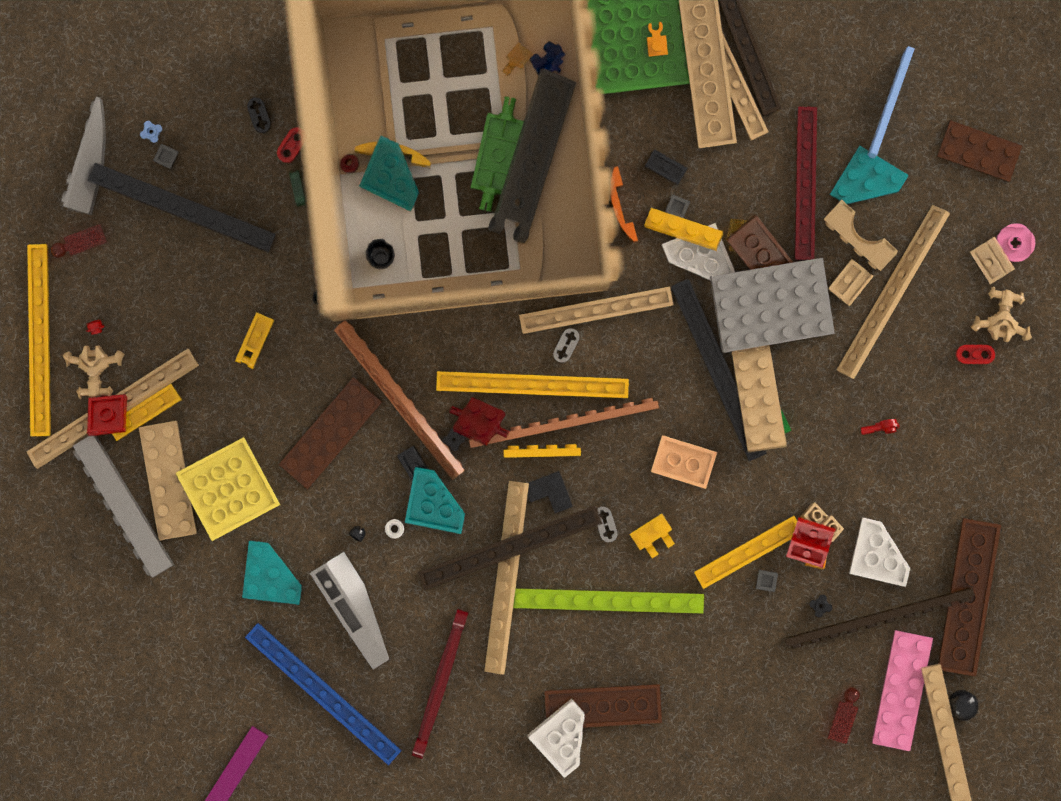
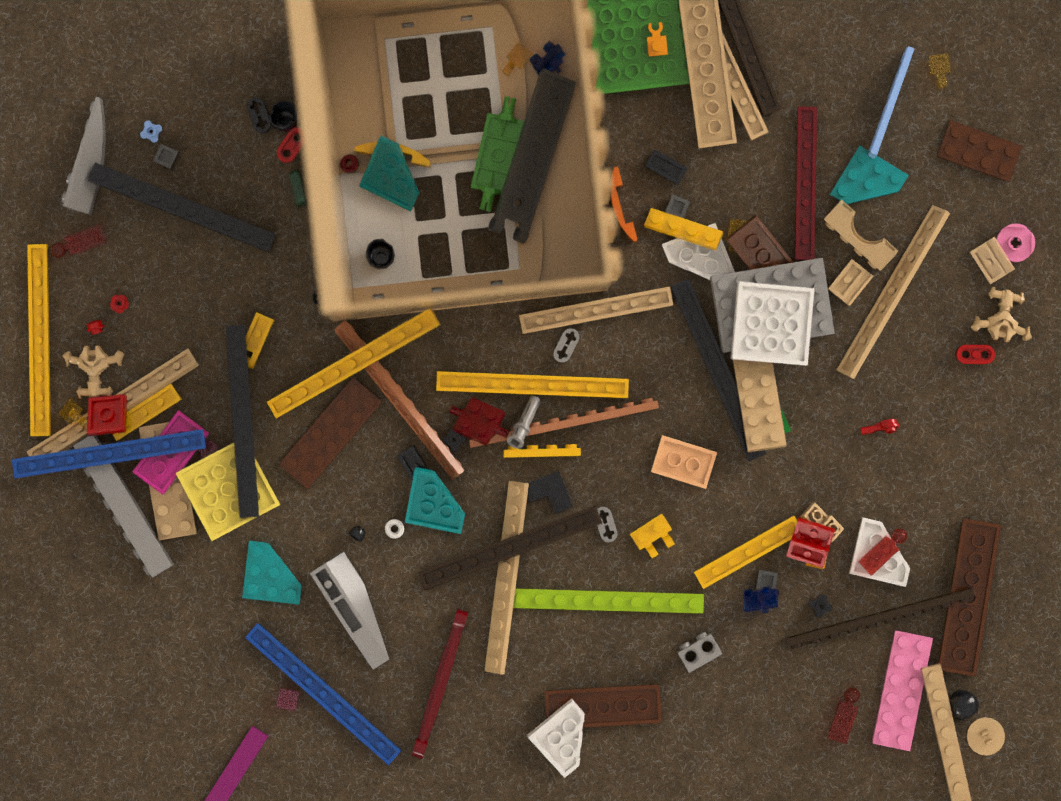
none -> blue plate [12,429,207,478]
none -> clear yellow plate [59,399,88,427]
none -> red plate [110,294,129,313]
none -> dark pink tile [132,410,210,495]
none -> clear pink plate [199,440,218,458]
none -> black plate [225,325,259,518]
none -> yellow plate [267,308,441,418]
none -> black hair [269,100,299,131]
none -> clear pink plate [276,688,299,711]
none -> light grey pin [507,396,541,449]
none -> light grey brick [677,632,722,673]
none -> white plate [731,282,814,366]
none -> clear blue hips [743,586,779,614]
none -> clear red plate [857,528,907,576]
none -> clear yellow plate [928,53,951,89]
none -> tan piece [967,717,1005,756]

